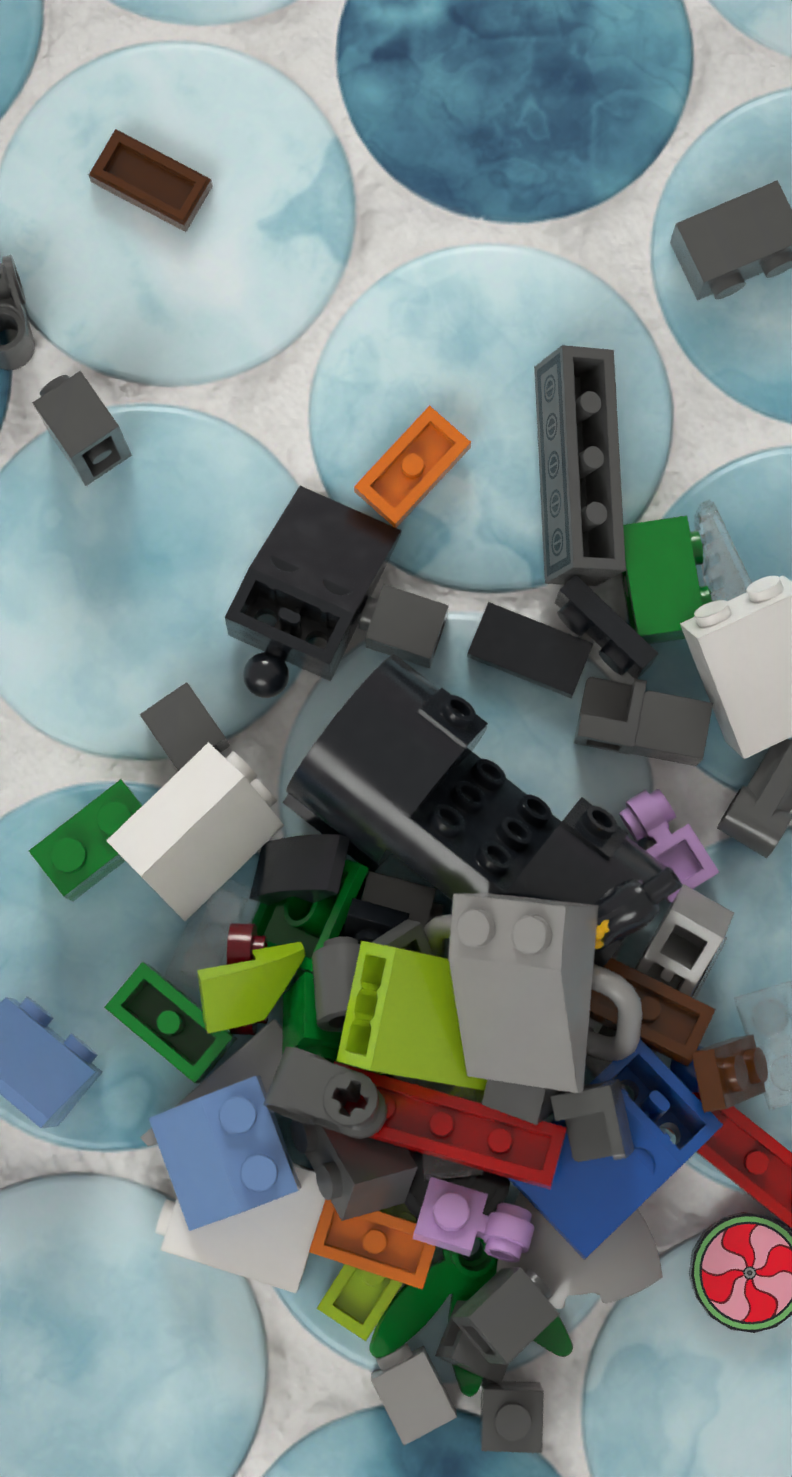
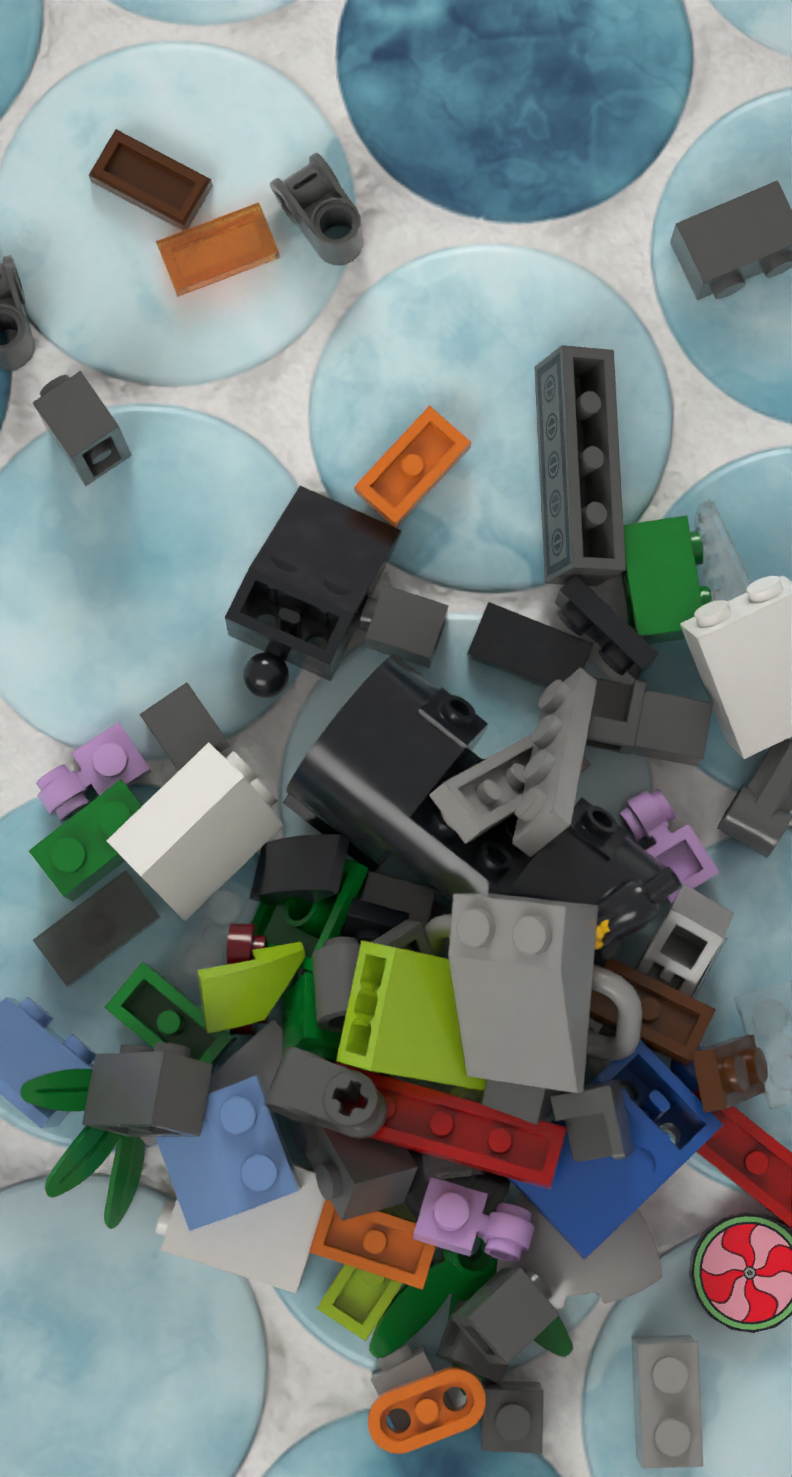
none -> green plant [20,1069,145,1229]
none -> clear smoke plate [33,870,162,987]
none -> lavender plate [36,722,152,822]
none -> dark grey brick [82,1042,213,1137]
none -> clear orange tile [156,202,280,297]
none -> dark grey piece [270,153,363,265]
none -> orange plate [368,1367,486,1454]
none -> light grey plate [429,734,591,844]
none -> light grey plate [512,667,597,857]
none -> light grey brick [631,1335,703,1468]

